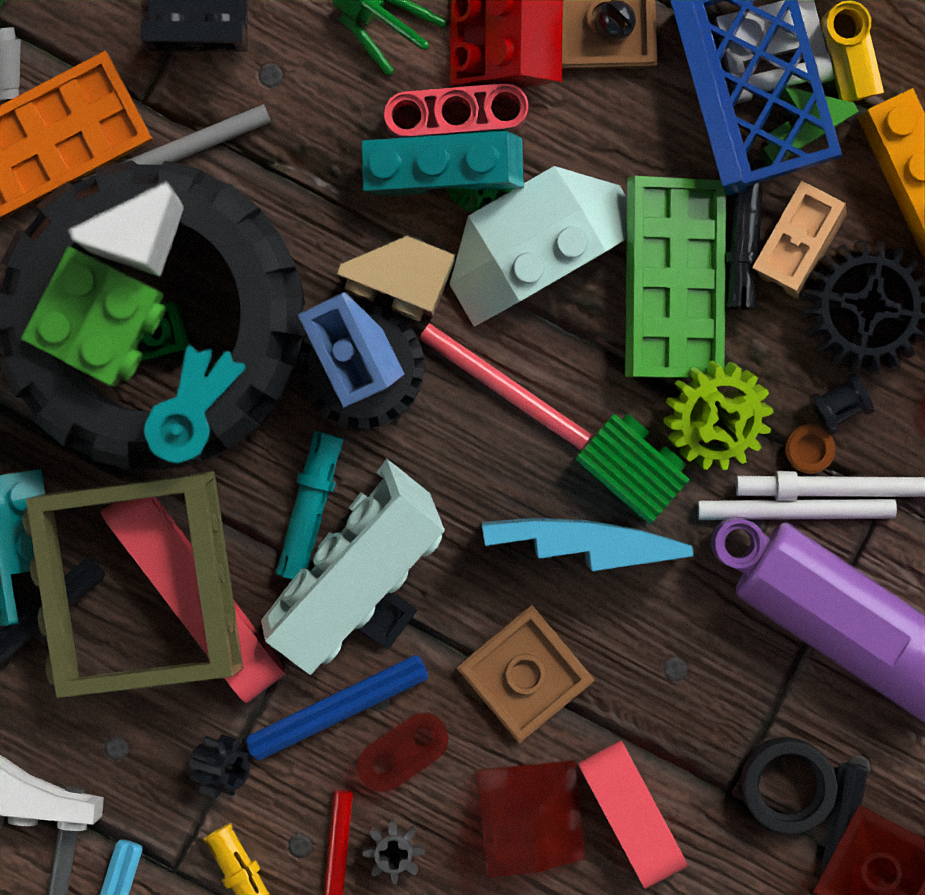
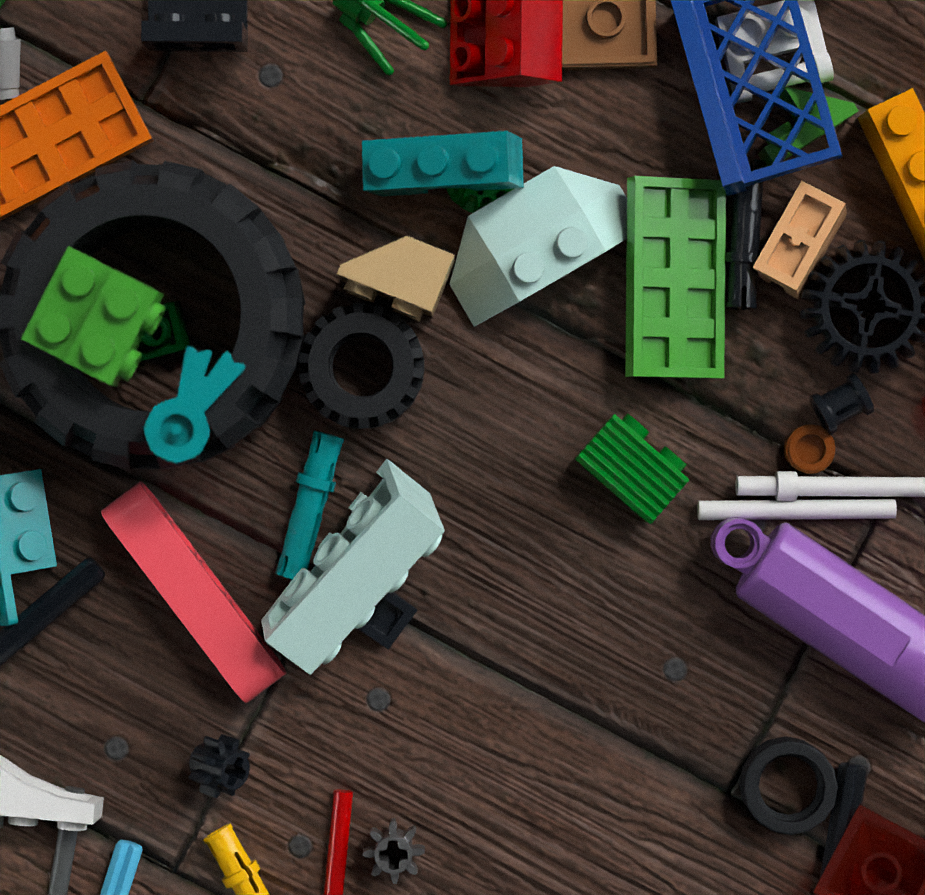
olive window [23,471,244,698] -> none
white slope [69,182,184,277] -> none
light grey bar [82,104,271,181] -> none
blue axle [245,655,428,761] -> none
medium blue slope [298,292,404,407] -> none
clear red plate [358,712,448,792] -> none
coral beam [384,83,529,138] -> none
coral bar [419,323,591,450] -> none
medium nougat tile [456,604,595,744] -> none
clear red slope [477,759,585,878] -> none
medium azure slope [481,518,693,571] -> none
coral beam [578,740,688,889] -> none
black hinge [595,0,636,42] -> none
lime gear [663,361,773,470] -> none
yellow piece [820,1,884,102] -> none

